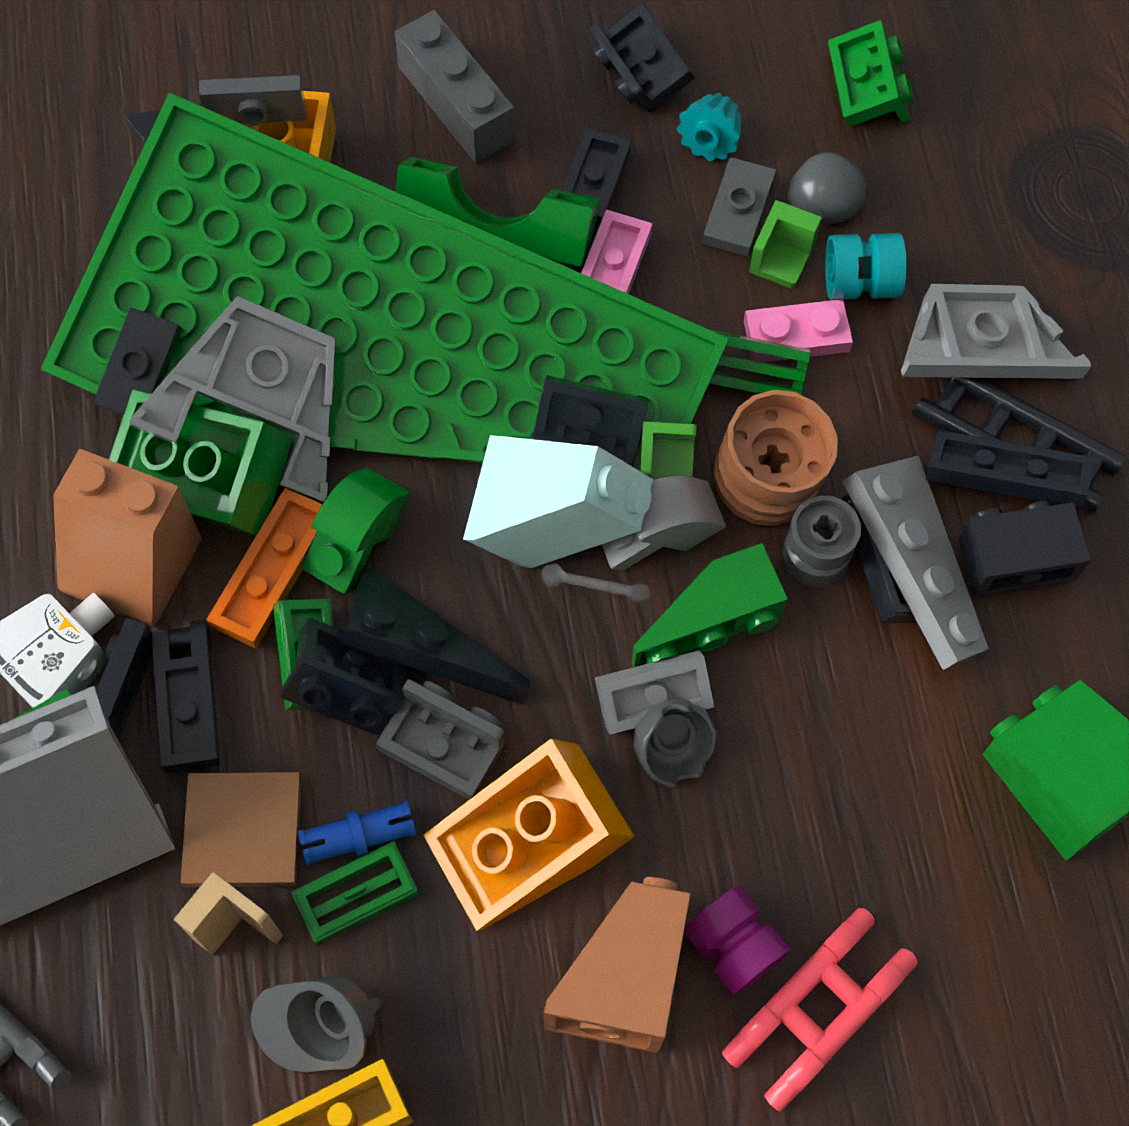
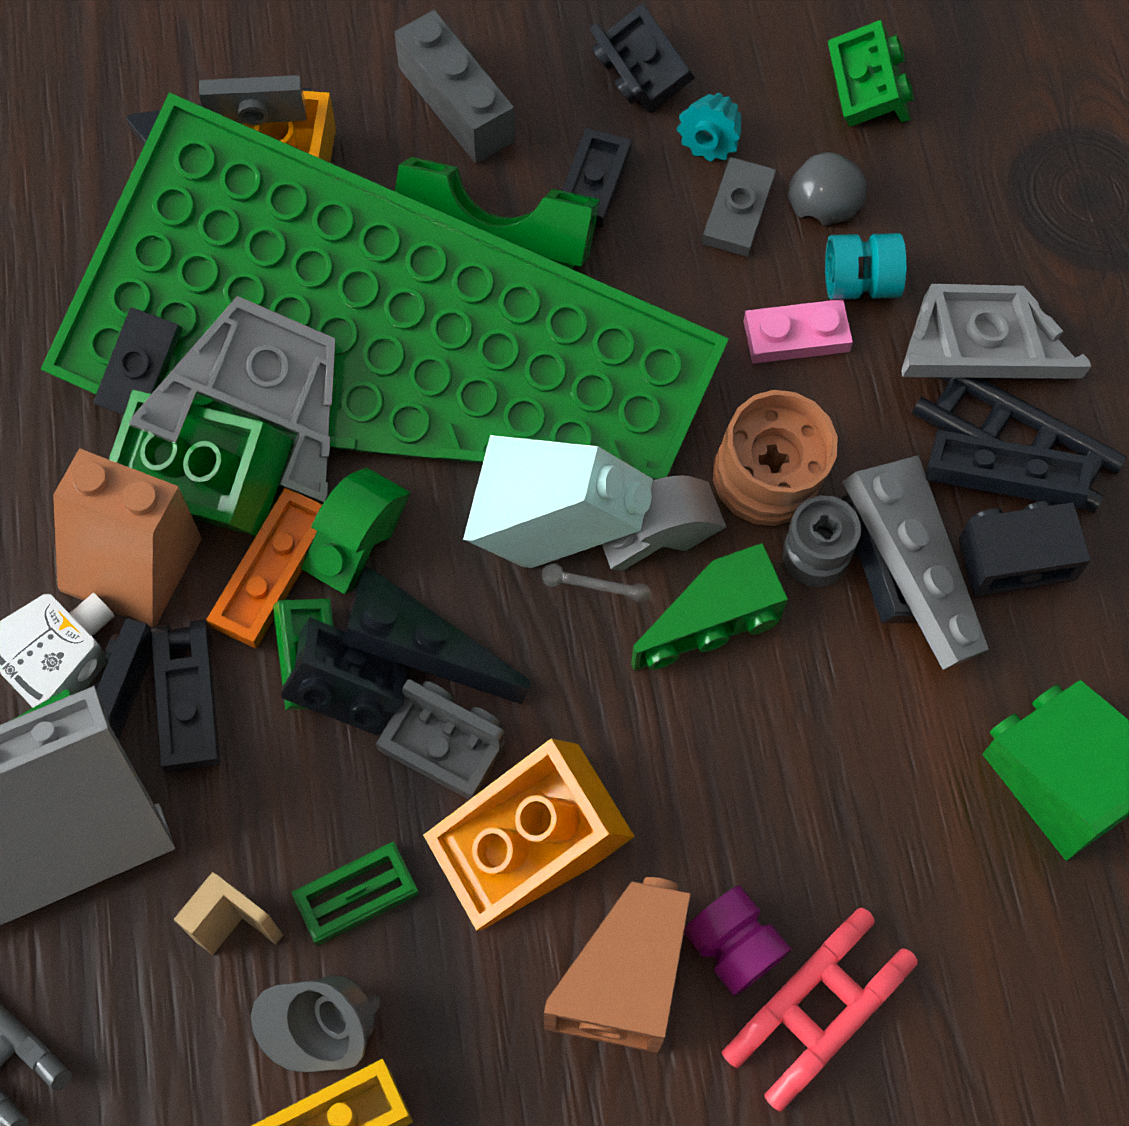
medium nougat tile [180,772,302,888] -> none
blue pin [298,800,416,866] -> none
black bracket [530,375,649,467] -> none
bright pink plate [581,210,653,294] -> none
light grey plate [595,650,714,735] -> none
dark grey hair [633,699,717,788] -> none
bright green panel [640,422,697,480] -> none
green tile [710,330,811,395] -> none
bright green panel [749,200,822,288] -> none

